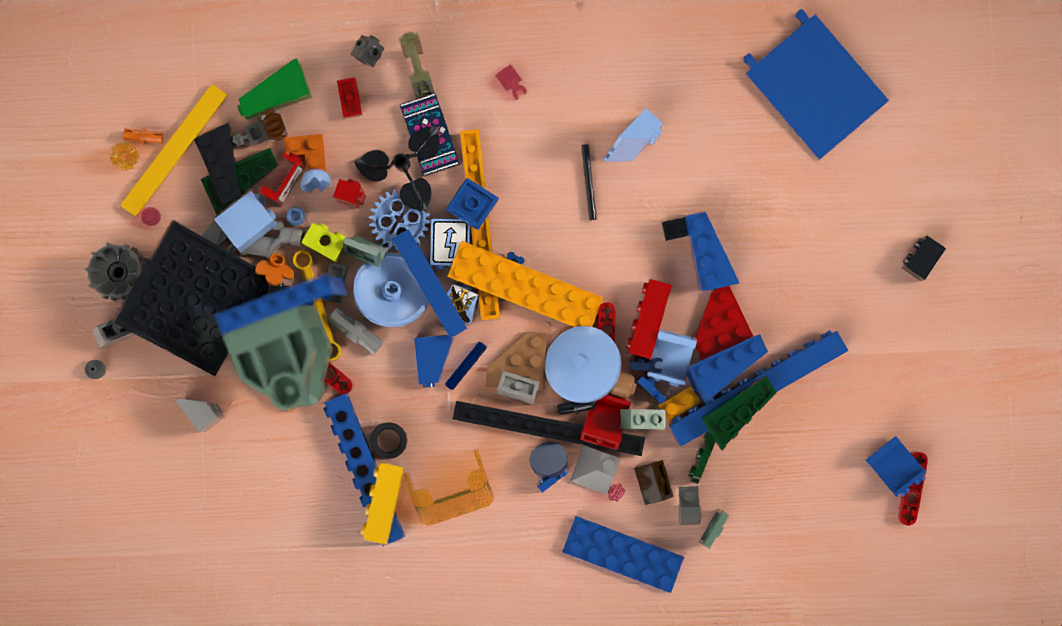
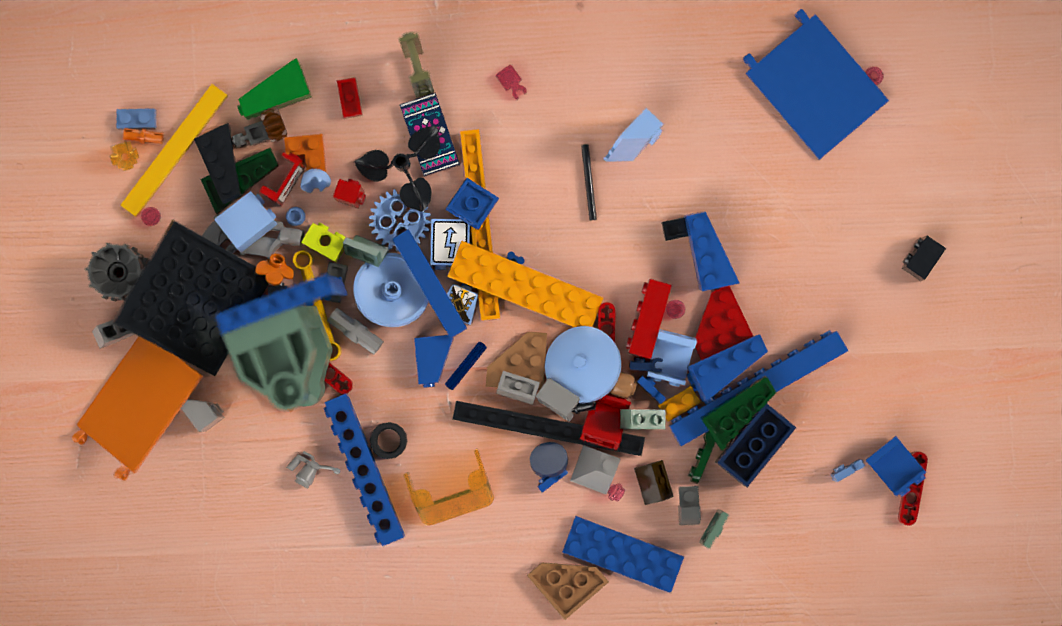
dark grey tile [85,360,106,379] -> none
dark grey brick [350,35,385,67] -> none
yellow brick [361,462,405,545] -> none
none -> orange flag [72,336,203,481]
none -> medium blue plate [116,109,156,129]
none -> light grey piece [286,451,340,489]
none -> medium nougat plate [527,562,609,620]
none -> light grey panel [536,378,580,422]
none -> clear pink plate [666,300,685,319]
none -> dark blue brick [715,404,796,488]
none -> medium blue plate [830,459,865,482]
none -> clear pink plate [865,67,884,85]

